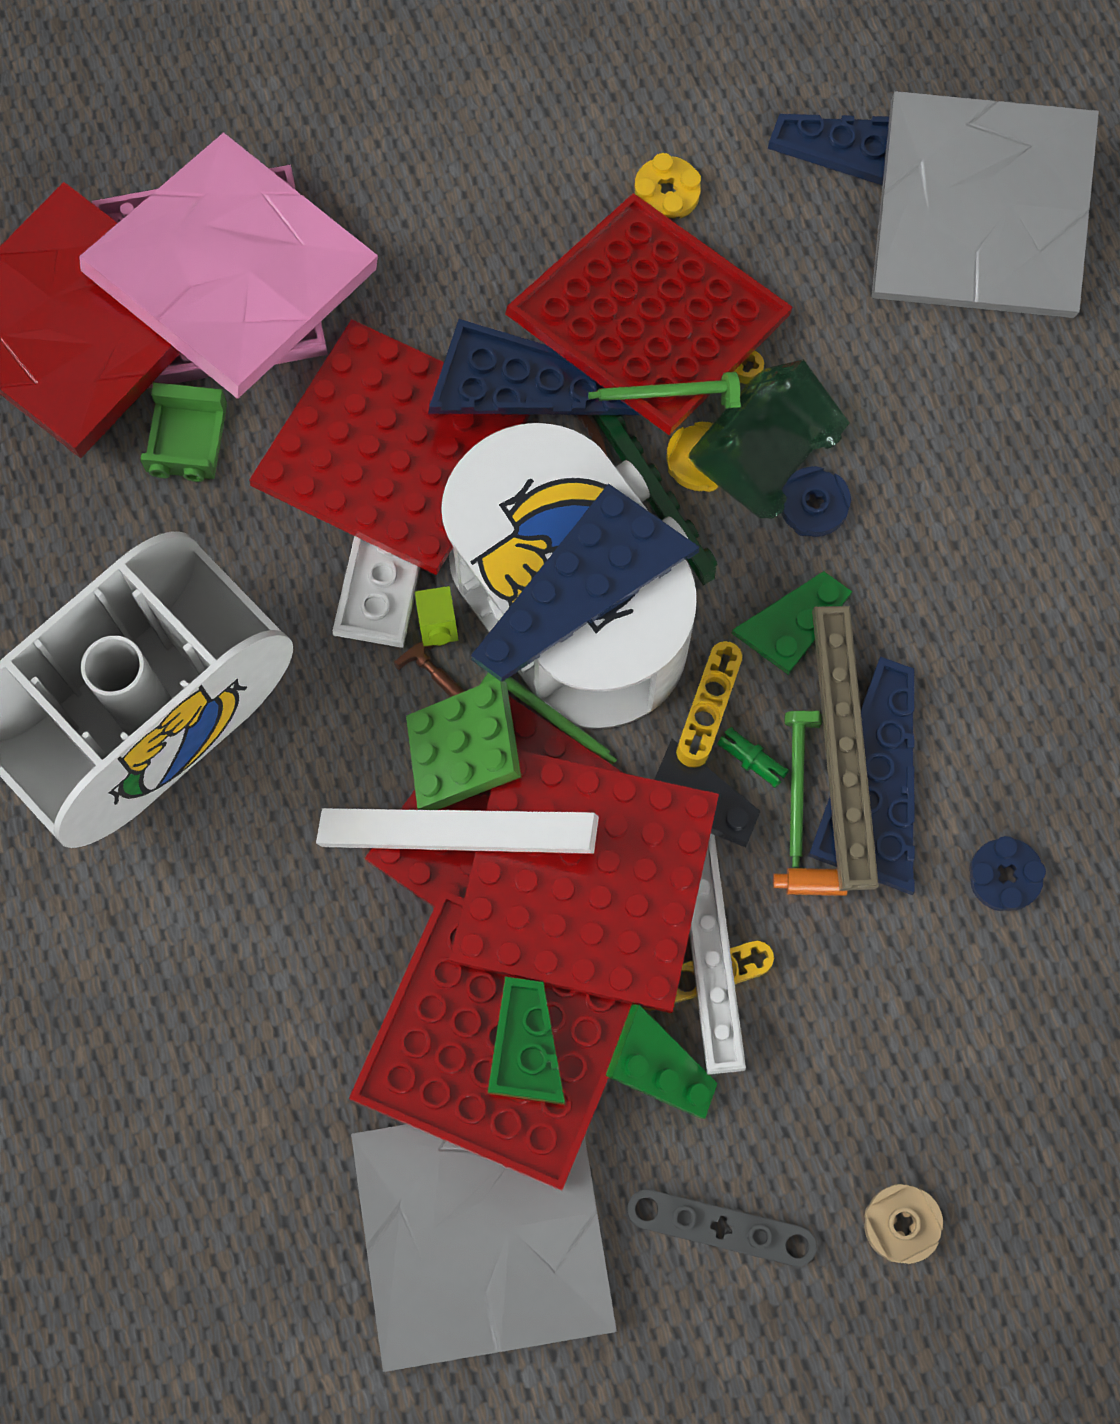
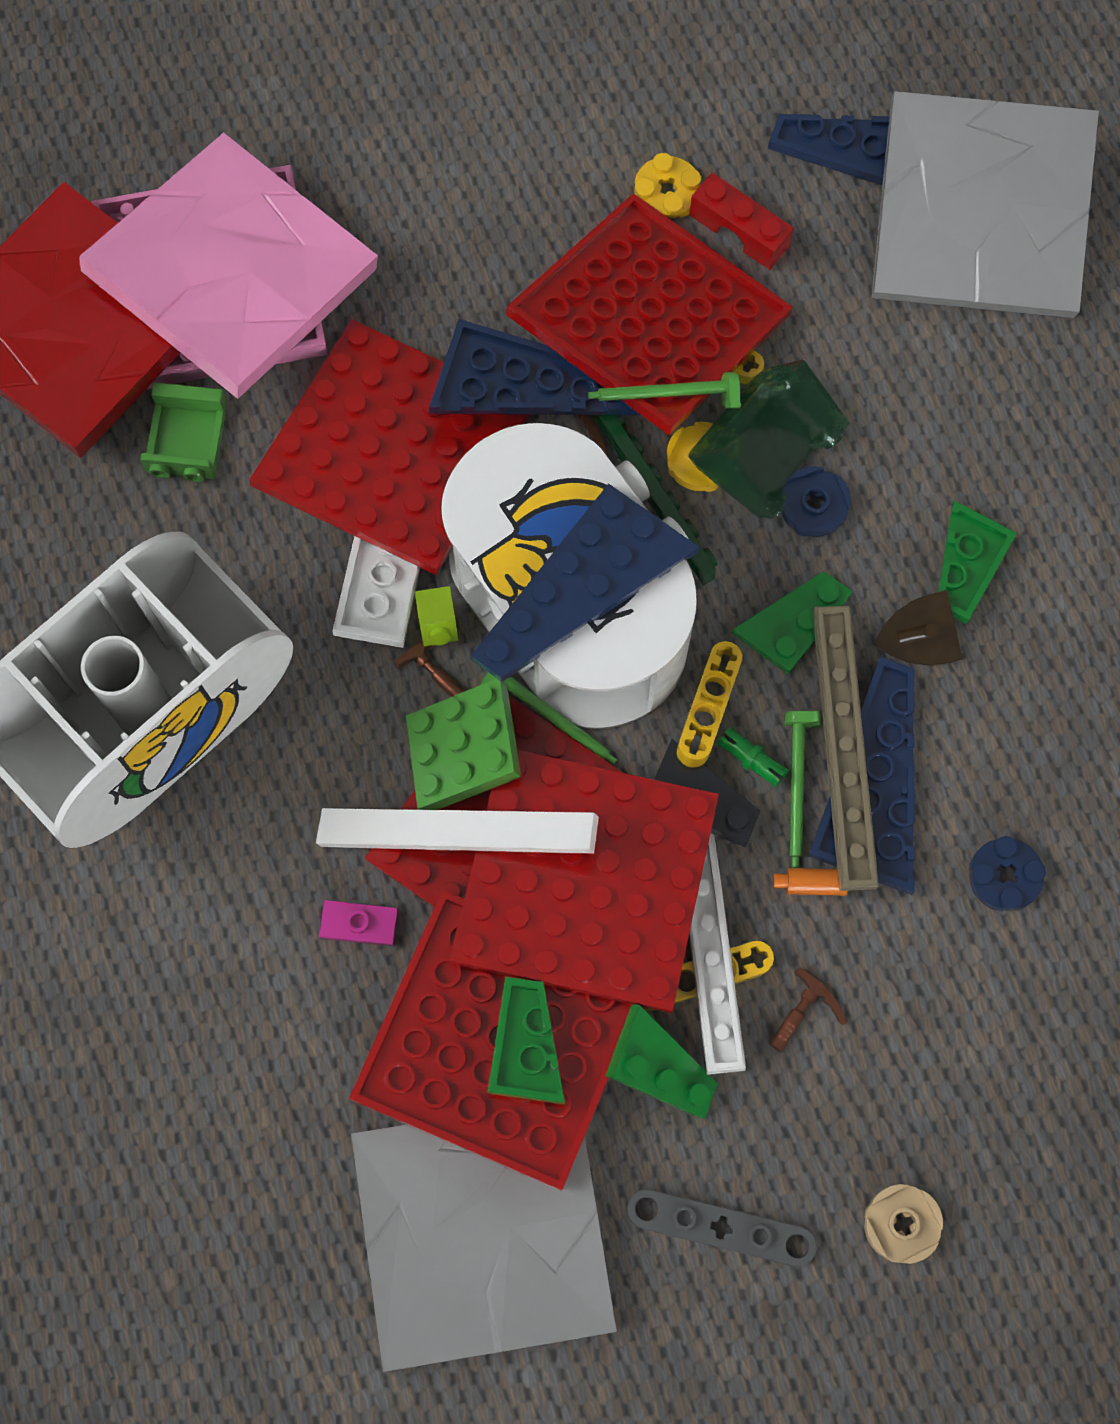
none -> dark pink plate [319,900,398,947]
none -> red arch [689,172,794,270]
none -> copper piece [769,967,847,1052]
none -> dark brown shield [873,590,963,665]
none -> green wing [937,500,1017,624]

